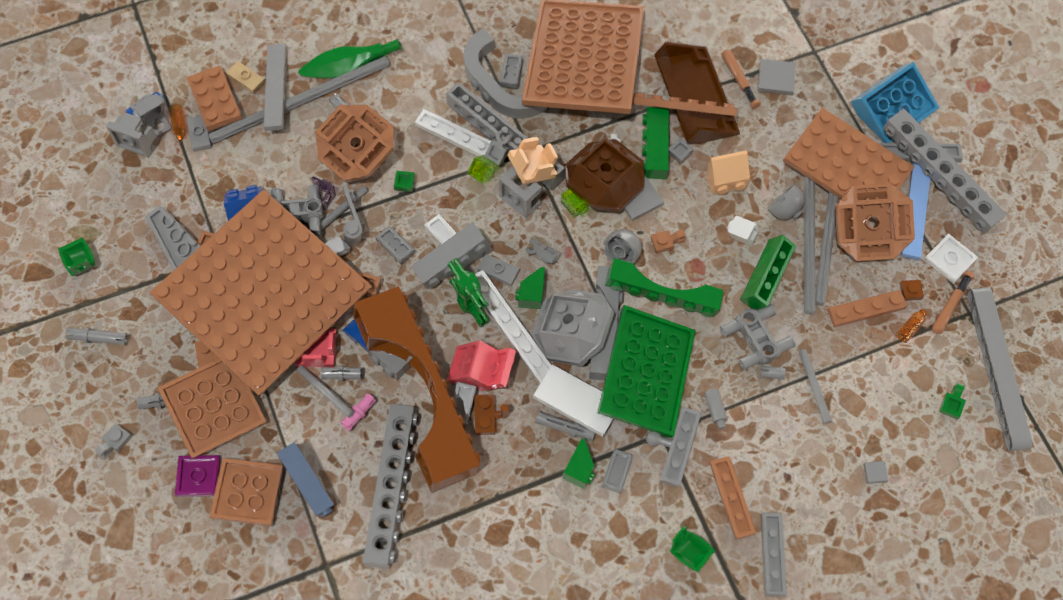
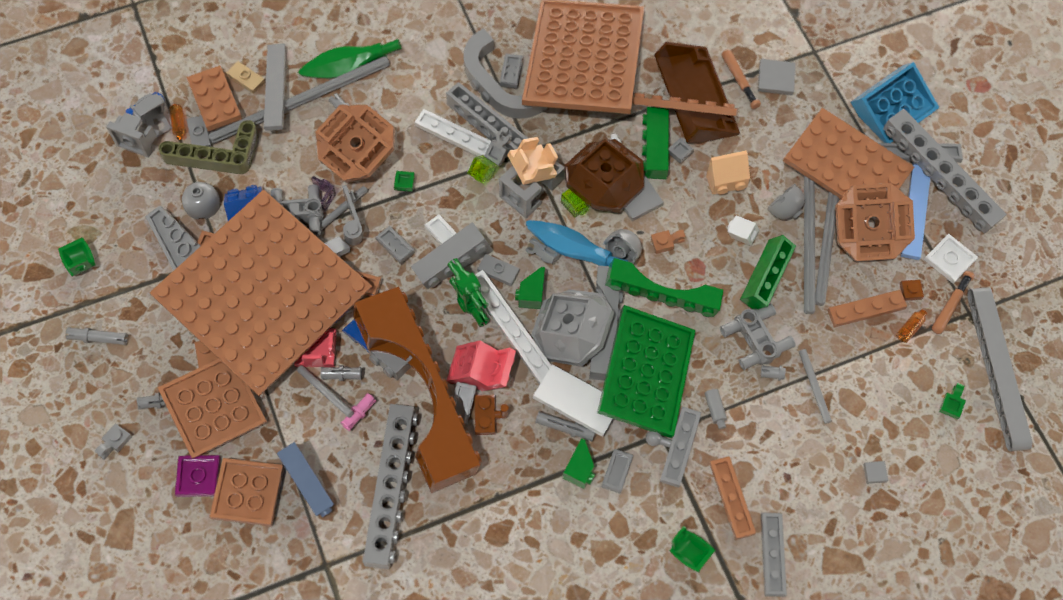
none -> olive beam [158,120,259,174]
none -> light grey cylinder [182,182,220,220]
none -> dark azure animal [526,220,628,266]

